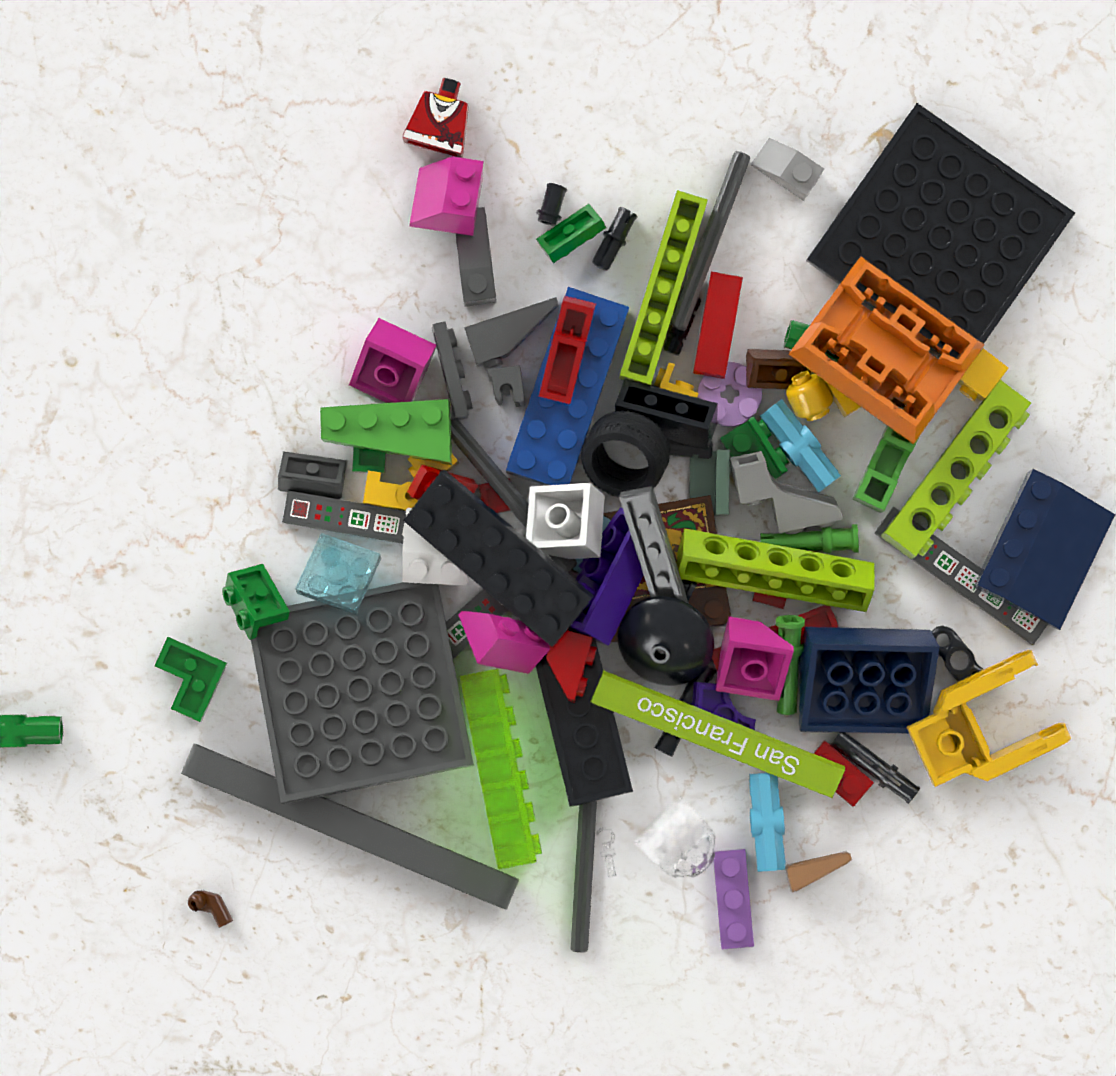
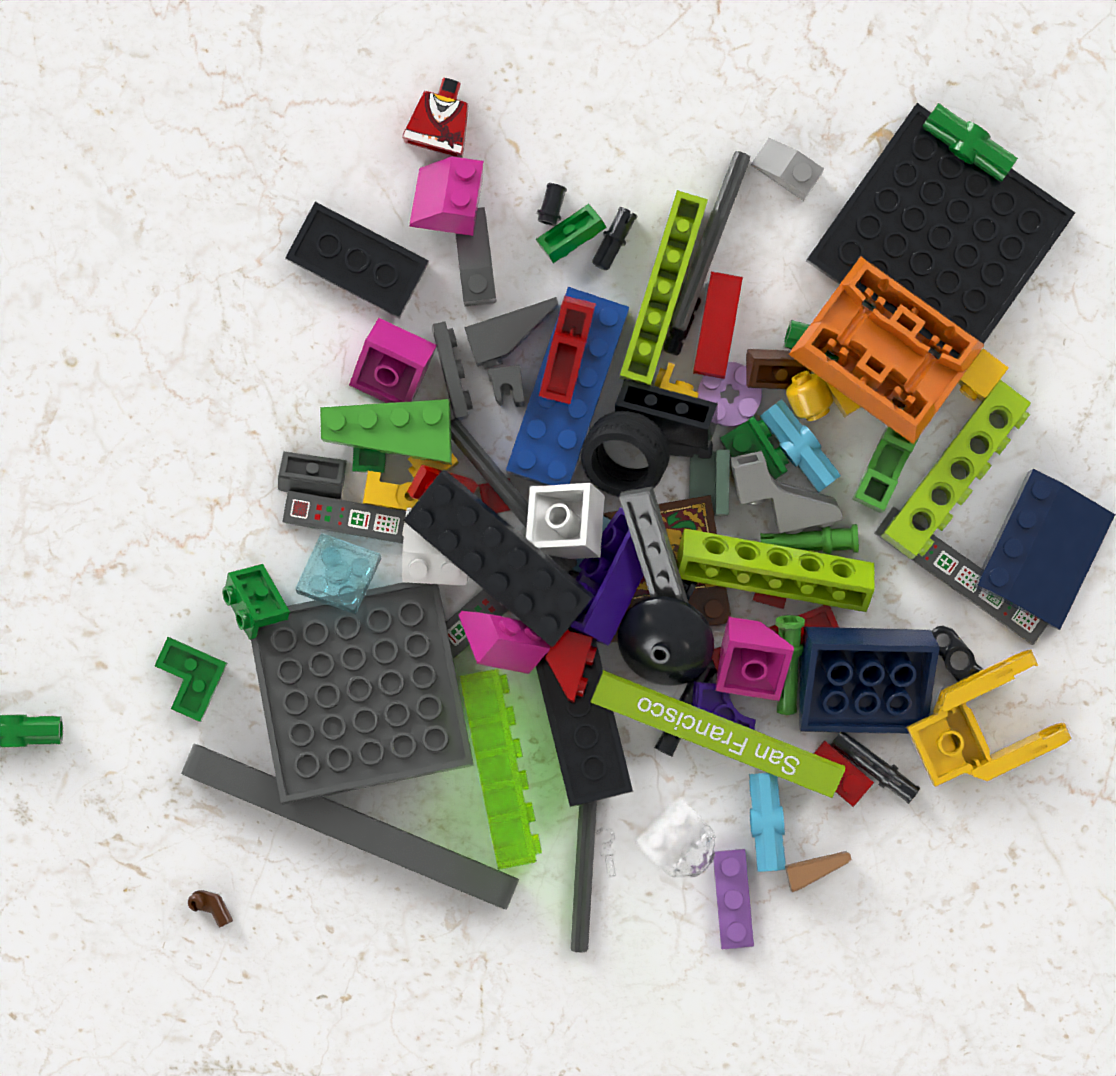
none -> black plate [285,201,429,319]
none -> green piece [922,103,1018,182]

